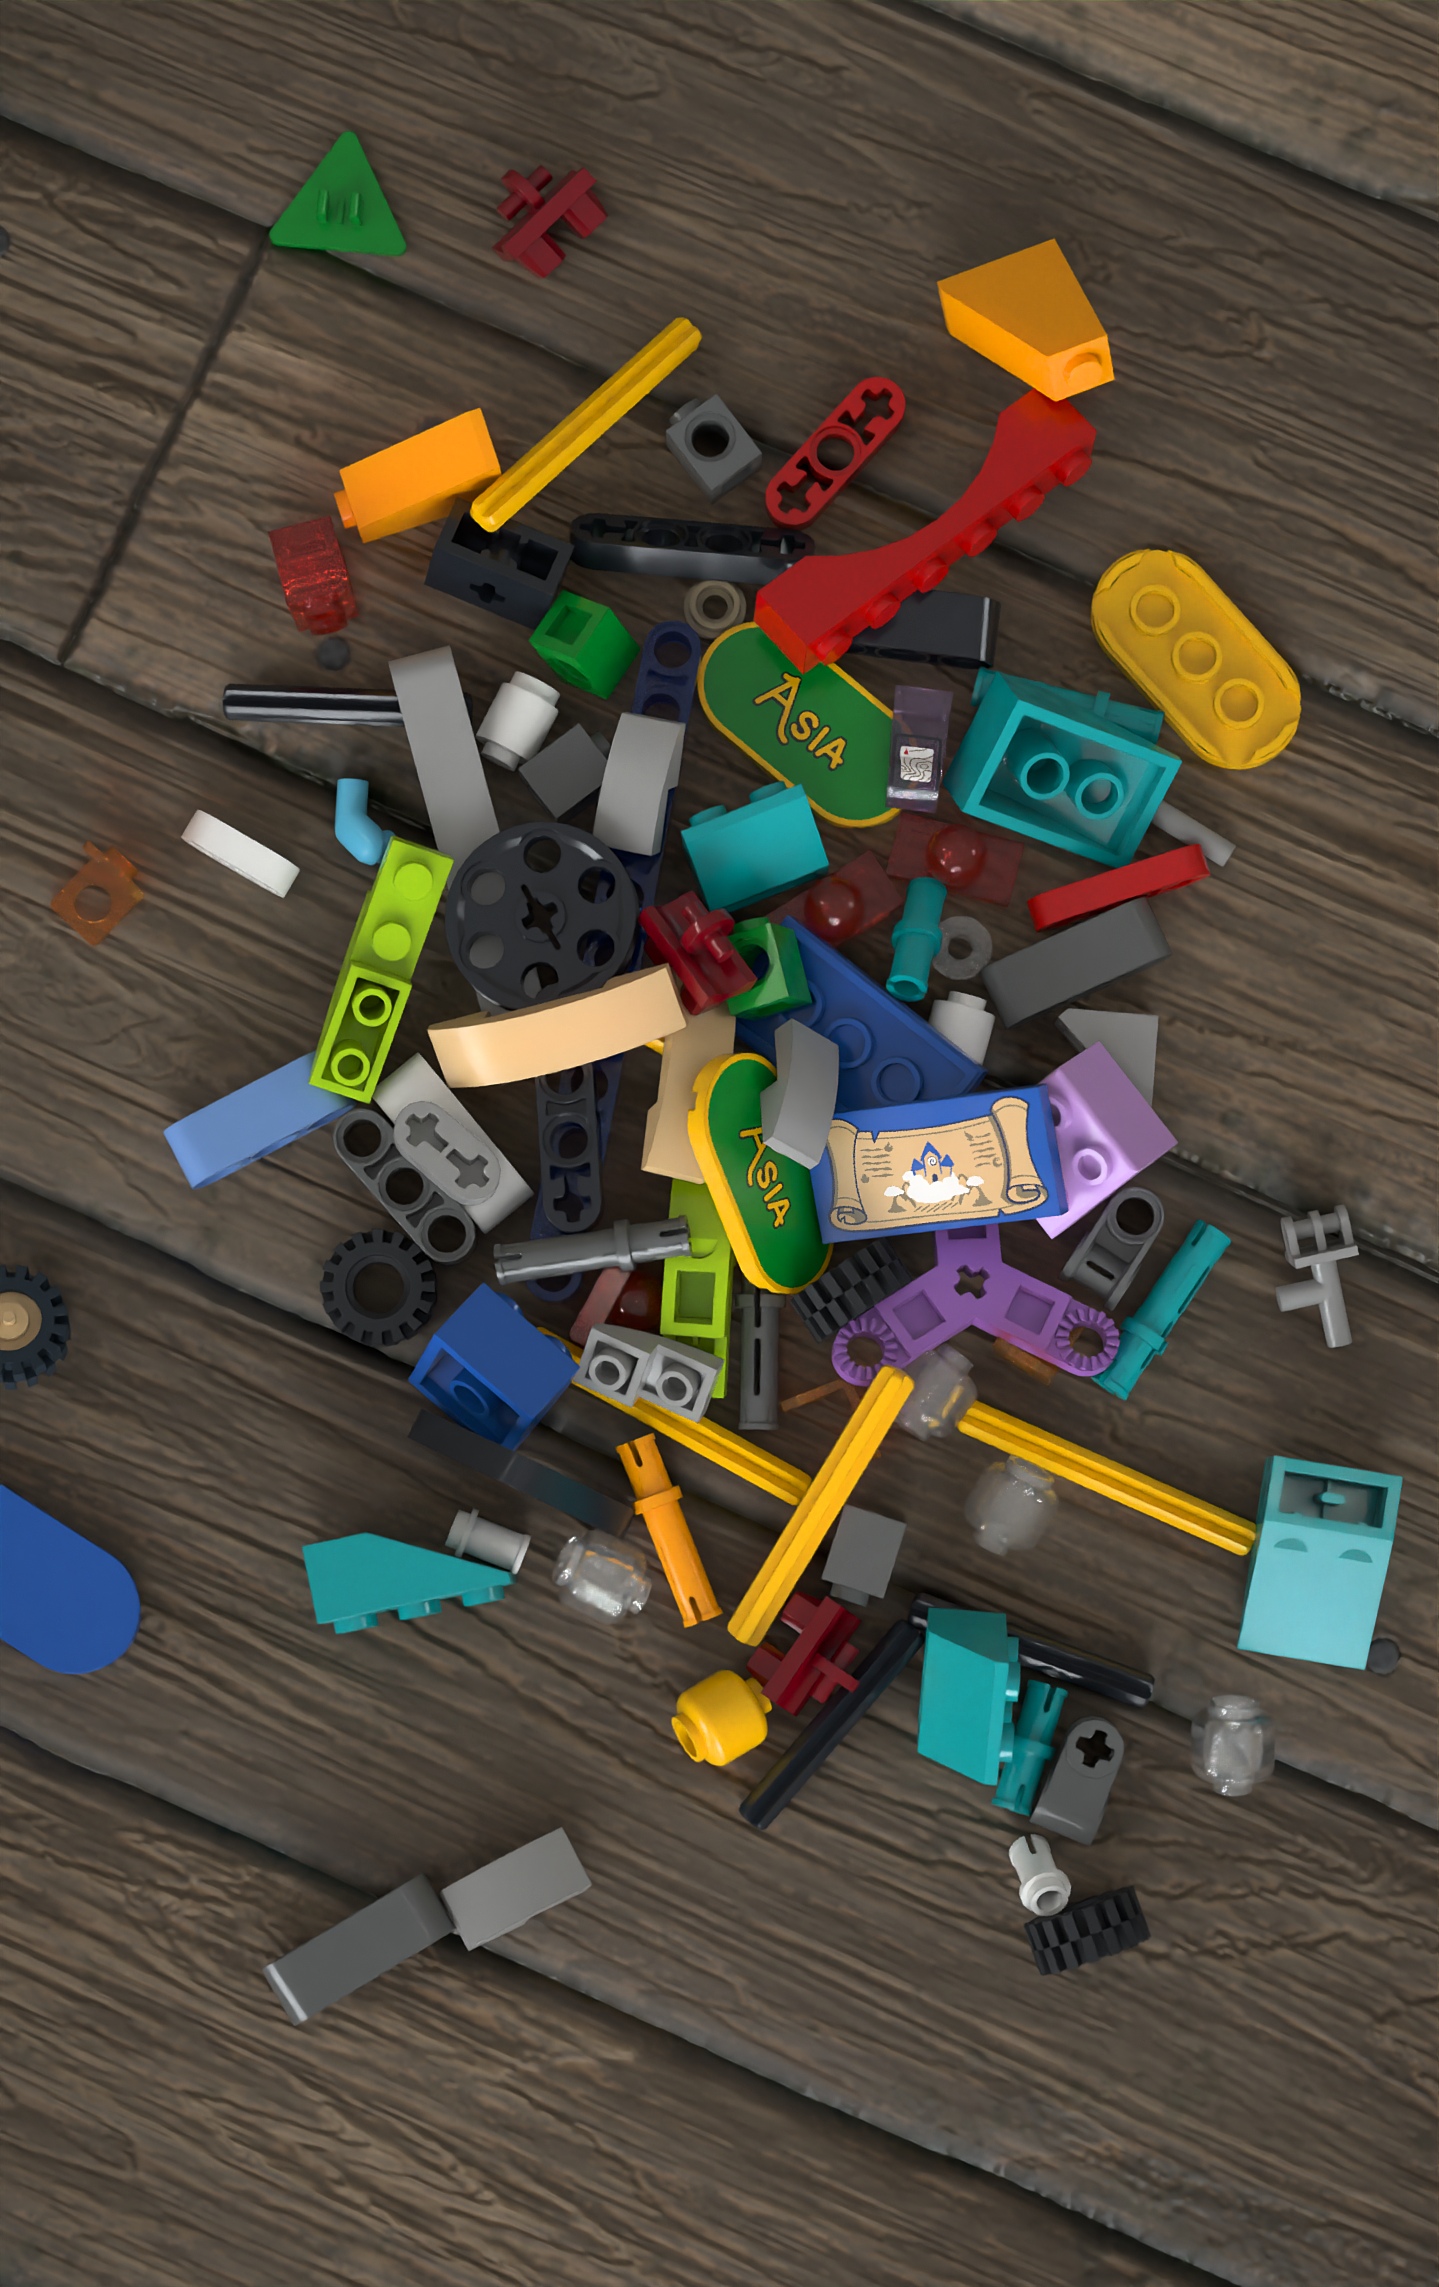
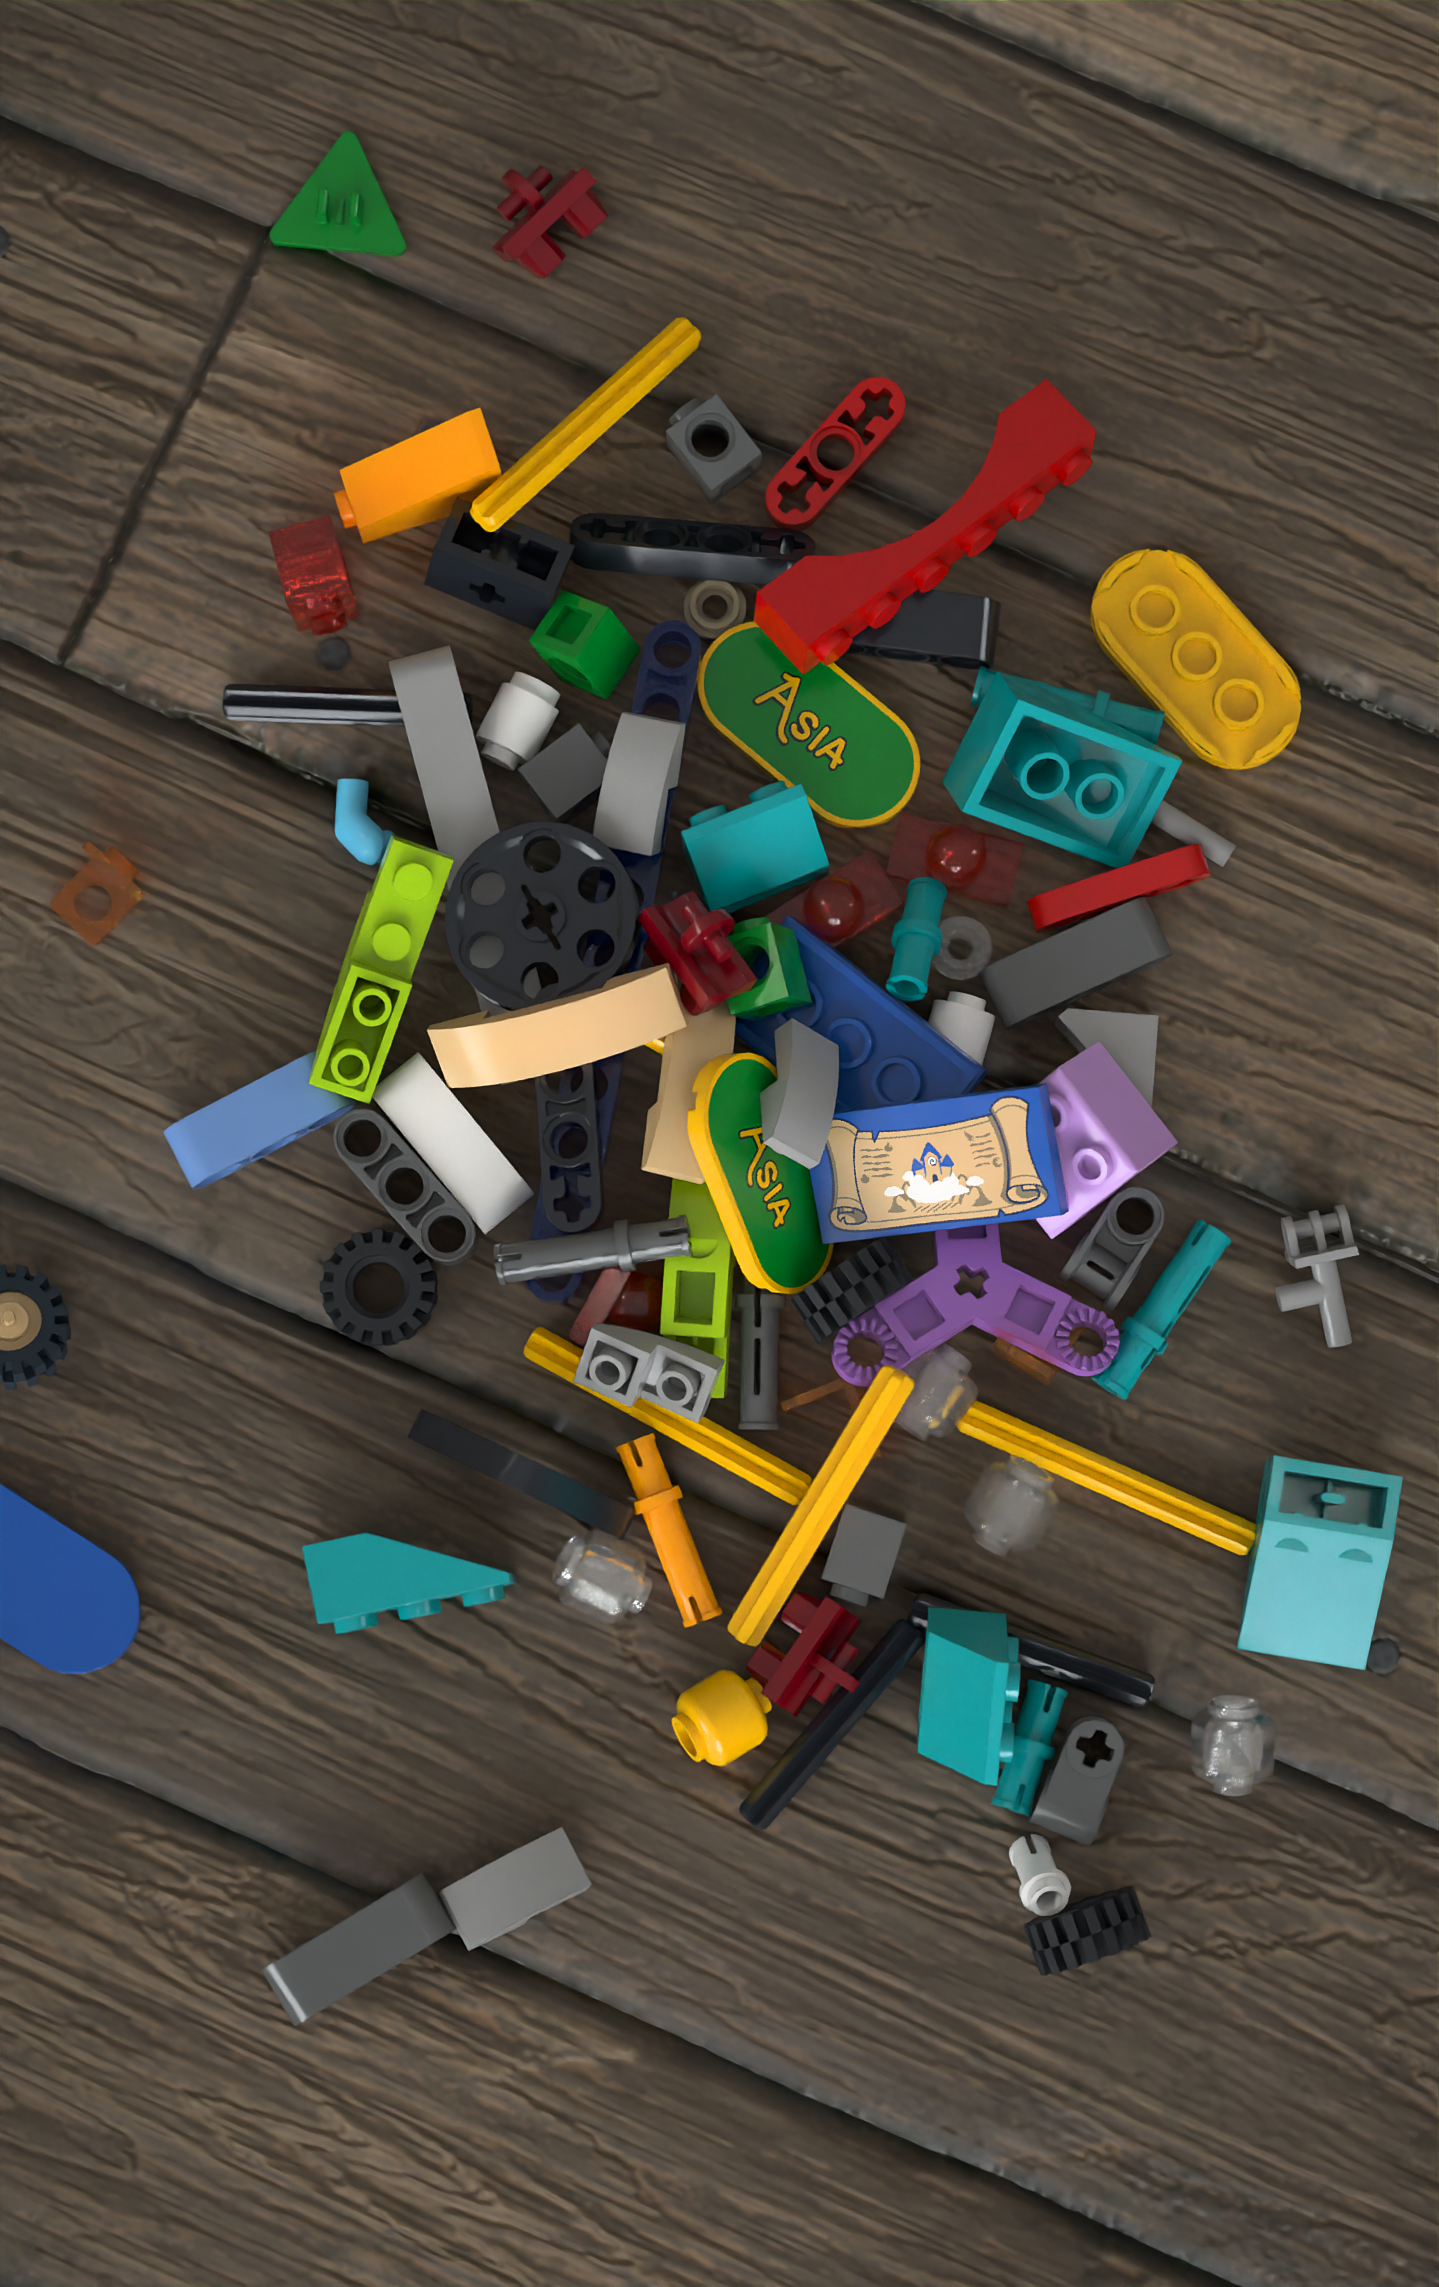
white beam [181,809,300,898] -> none
light grey beam [393,1101,501,1205] -> none
blue slope [408,1282,581,1451] -> none
white pin [445,1508,531,1574] -> none
clear purple leg [885,685,953,813] -> none
light orange slope [937,239,1115,402] -> none

